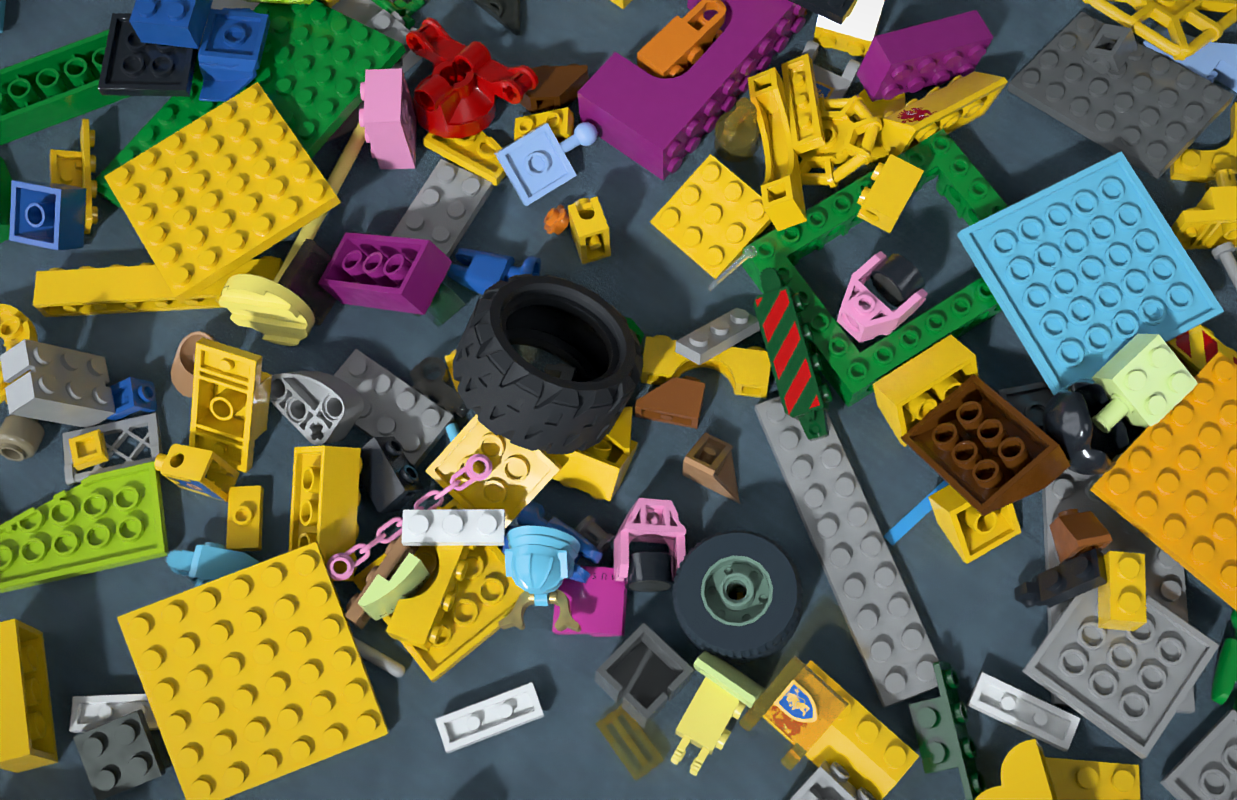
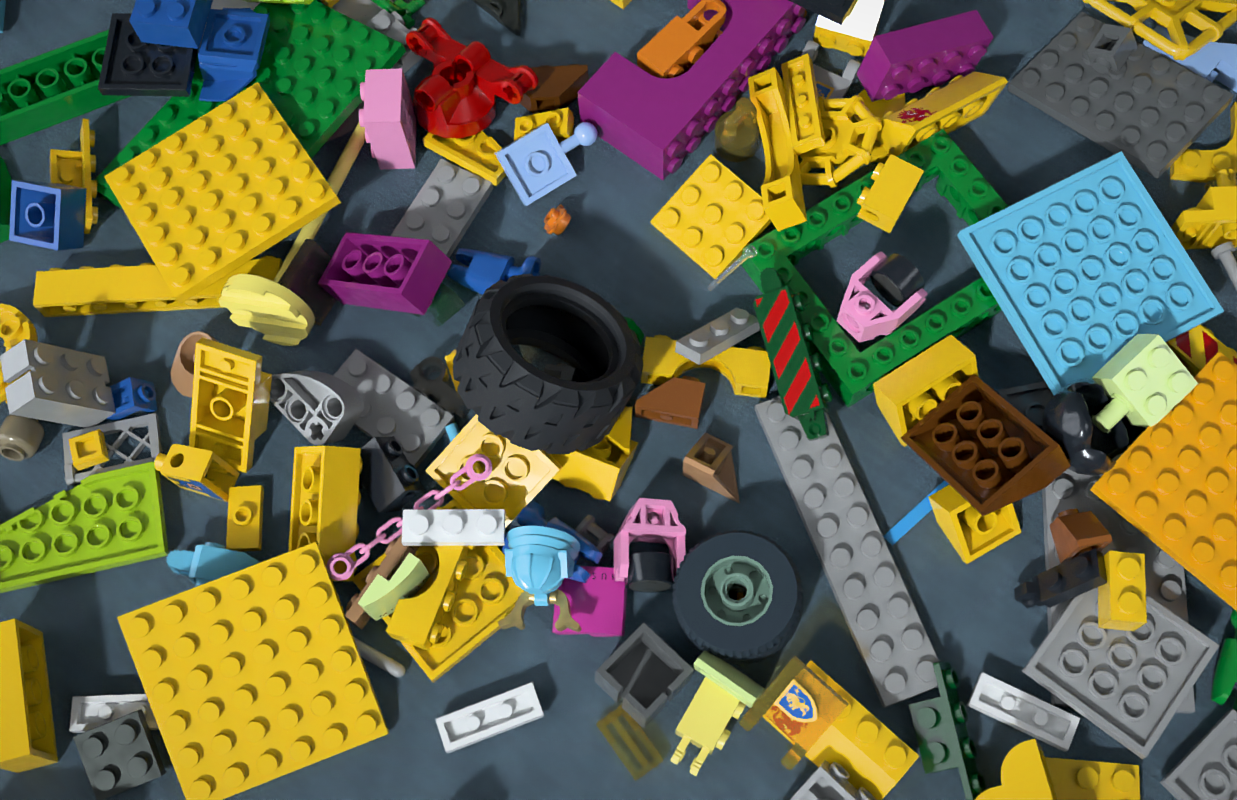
yellow brick [568,197,611,265] -> none

